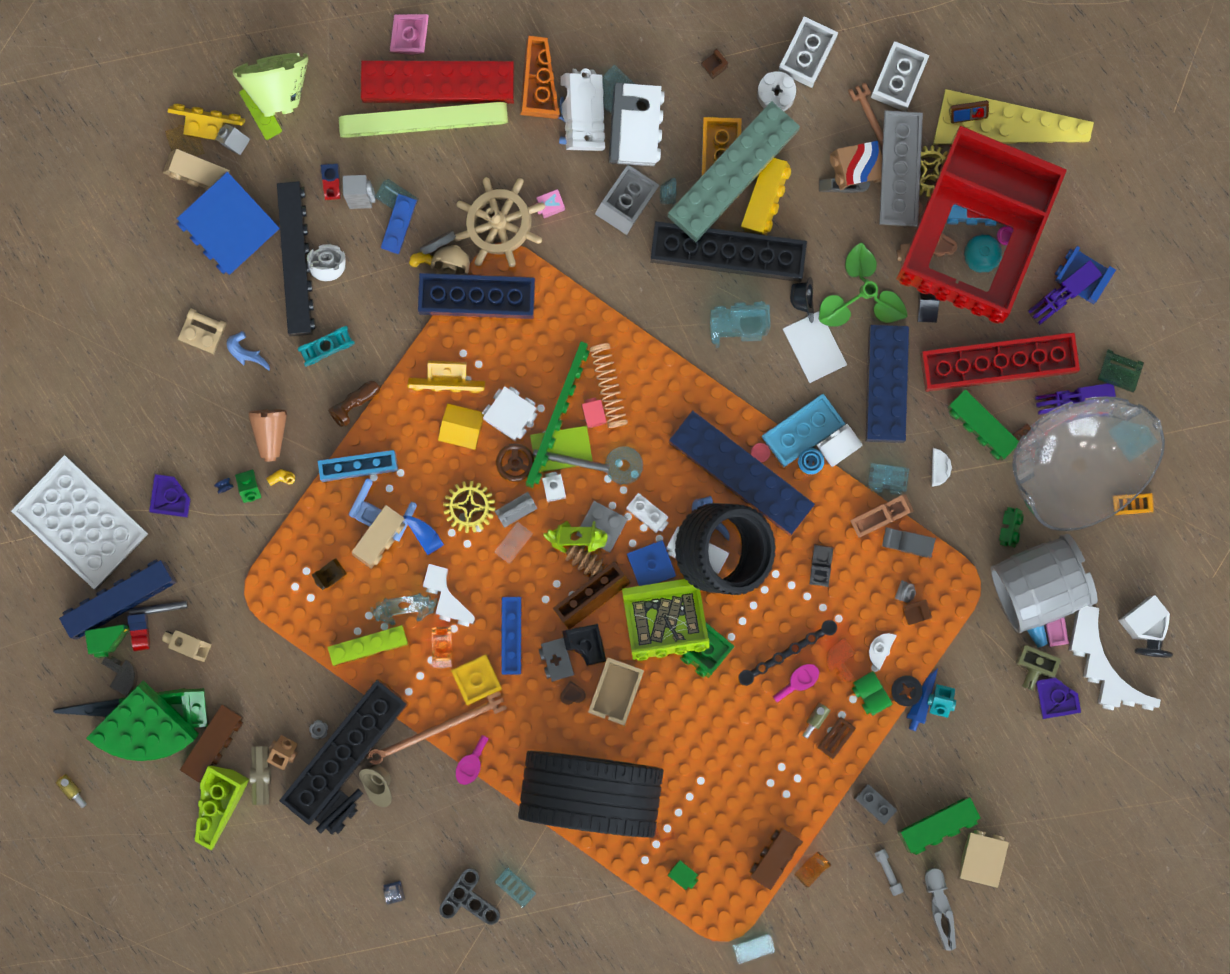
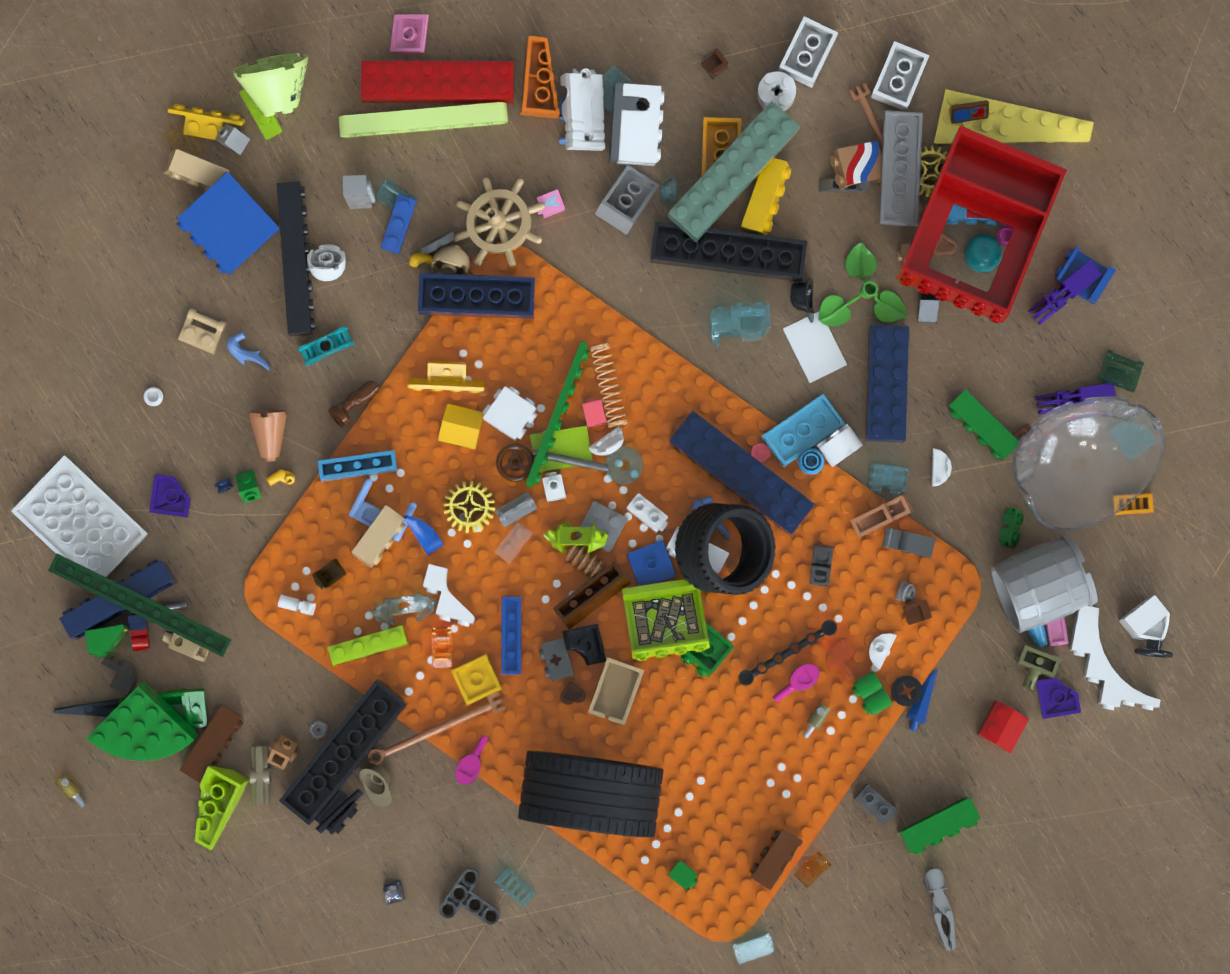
leg [320,163,341,200] -> none
reddish brown tile [817,717,856,759] -> none
light grey bar [874,849,904,896] -> none
red brick [920,332,1080,392] -> none
teal brick [927,684,957,718] -> none
tan brick [958,830,1009,888] -> none
none -> dark green plate [48,553,232,657]
none -> white plate [144,387,163,406]
none -> white bar [278,595,316,616]
none -> white plate [589,426,624,455]
none -> red slope [976,701,1029,753]

